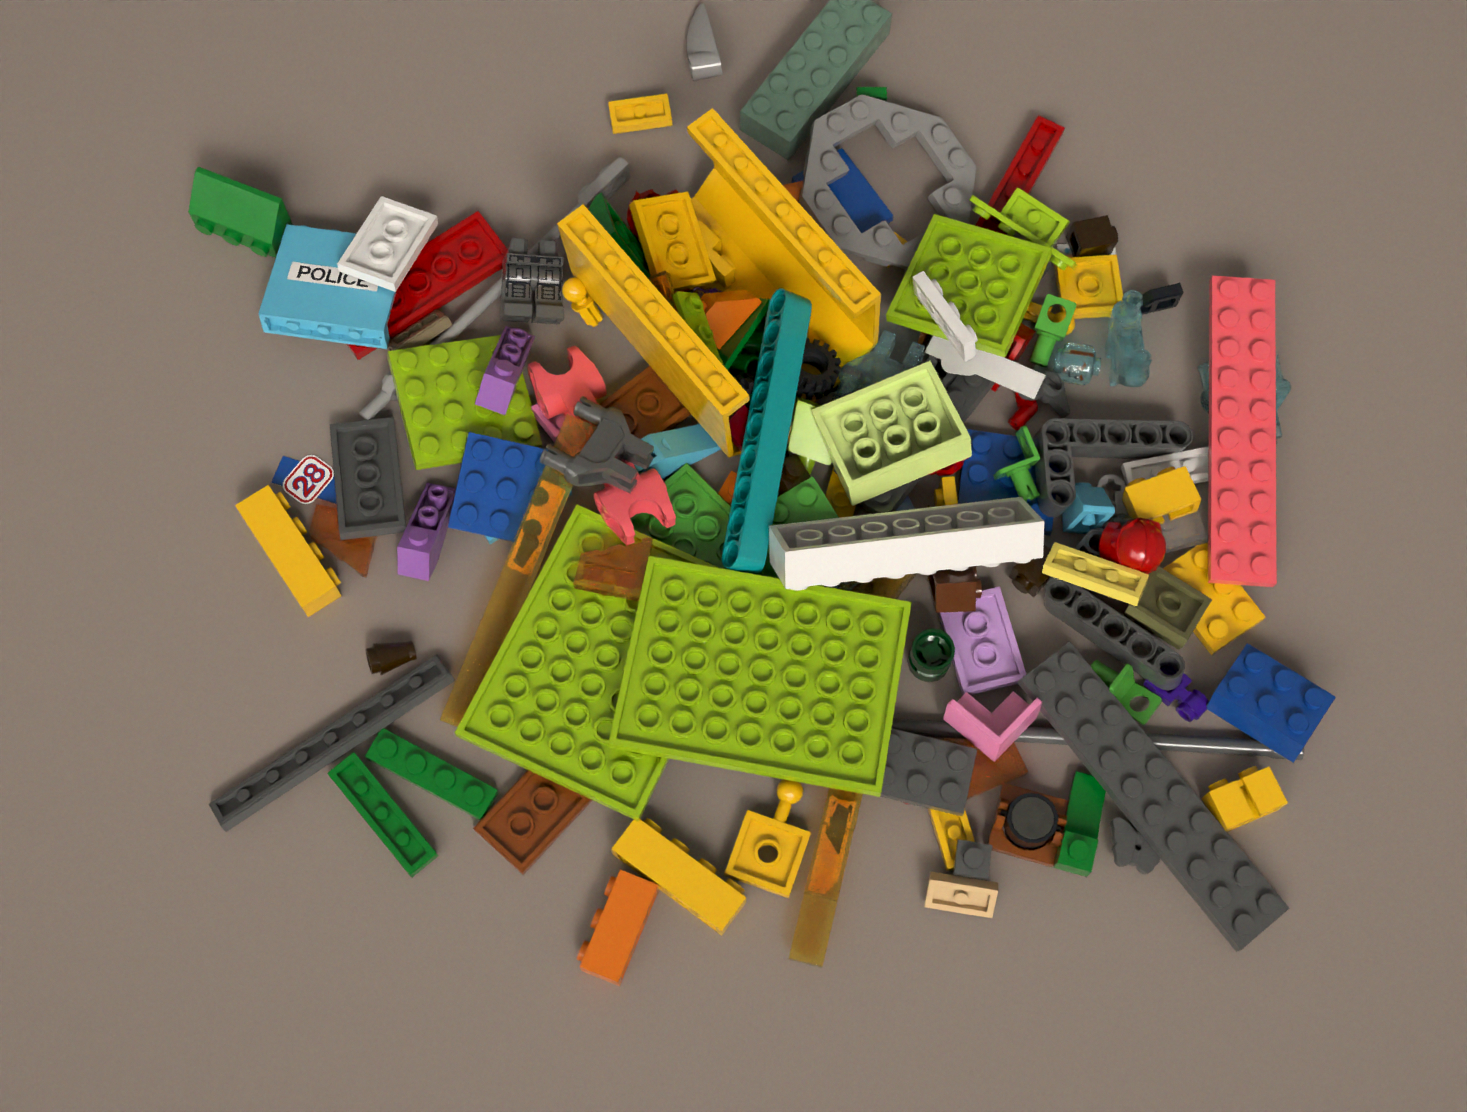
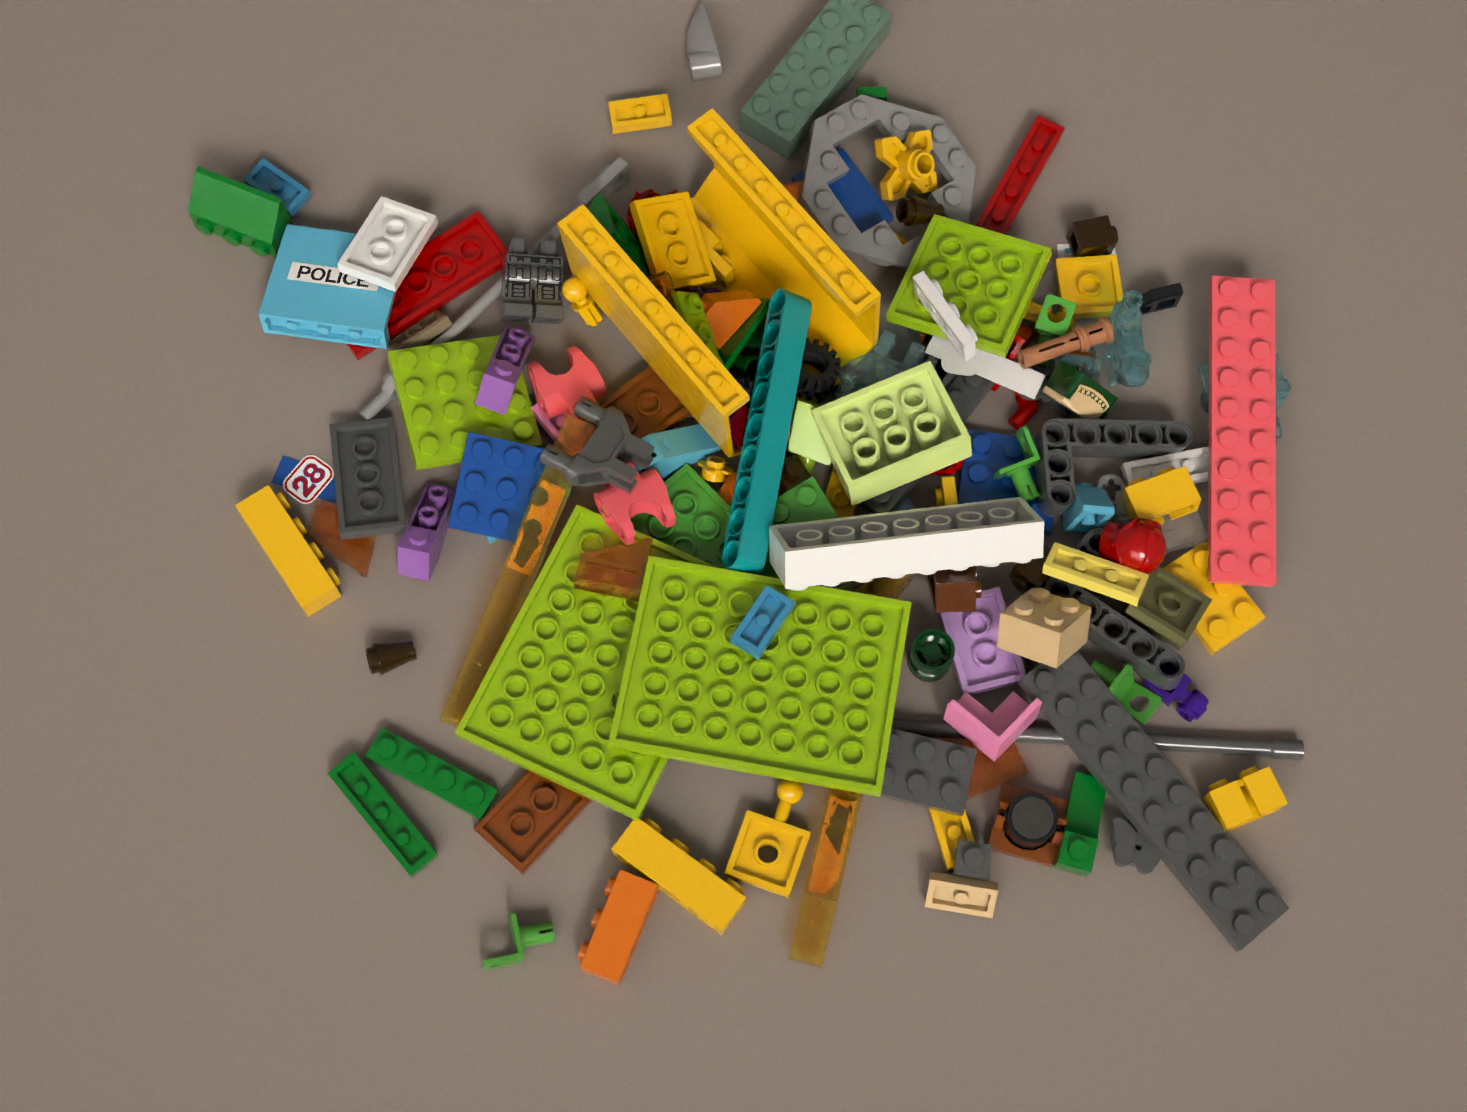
dark grey tile [209,654,455,832] -> none
lime bracket [969,187,1077,270] -> none
blue brick [1207,643,1336,763] -> none
none -> dark azure plate [243,158,312,218]
none -> bright green bracket [482,912,555,971]
none -> yellow plate [697,456,733,482]
none -> dark azure plate [730,585,795,660]
none -> yellow plant [875,130,938,201]
none -> dark brown cone [896,195,944,226]
none -> tan brick [997,587,1092,669]
none -> nougat pin [1017,316,1114,369]
none -> piece [1042,360,1117,419]

